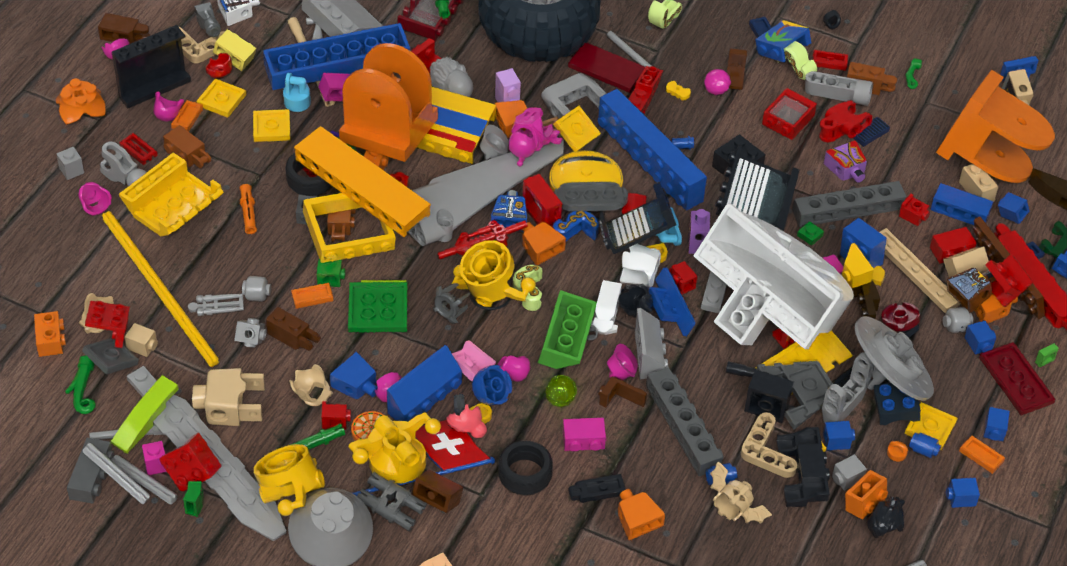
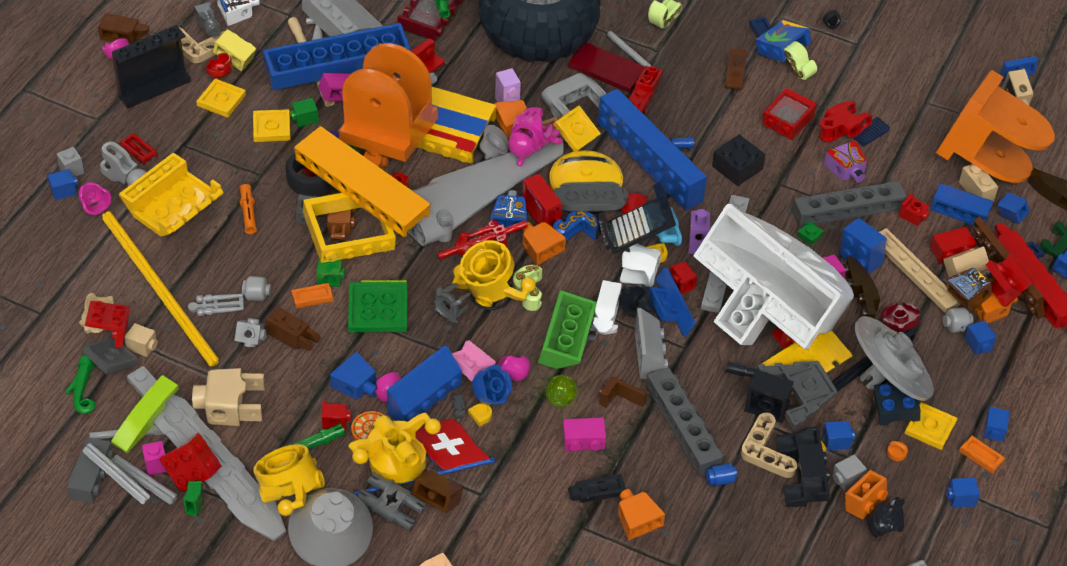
orange brick [34,311,66,357] -> none
orange brick [56,78,106,125] -> none
dark pink hair [153,91,184,122] -> none
dark orange brick [163,125,211,168] -> none
orange tile [171,100,203,132] -> none
medium azure piece [283,73,311,112] -> none
tan helmet [290,364,333,406] -> none
light grey hair [430,56,473,97] -> none
coral piece [446,404,487,439] -> none
black tyre [498,440,553,496] -> none
dark pink piece [607,344,638,380] -> none
yellow piece [666,81,691,101] -> none
dark pink hair [704,69,731,95] -> none
tan helmet [710,462,772,524] -> none
panel [715,146,800,231] -> none
light grey beam [805,71,873,106] -> none
red tile [812,50,848,71] -> none
light grey connector [822,352,874,423] -> none
yellow slope [842,243,874,288] -> none
dark orange brick [847,62,897,95] -> none
yellow tile [872,266,885,286] -> none
green piece [905,58,922,89] -> none
blue brick [909,432,941,458] -> none
dark red tile [979,342,1056,416] -> none
bright green tile [1035,343,1058,367] -> none
none -> blue brick [48,169,78,200]
none -> green brick [290,98,319,127]

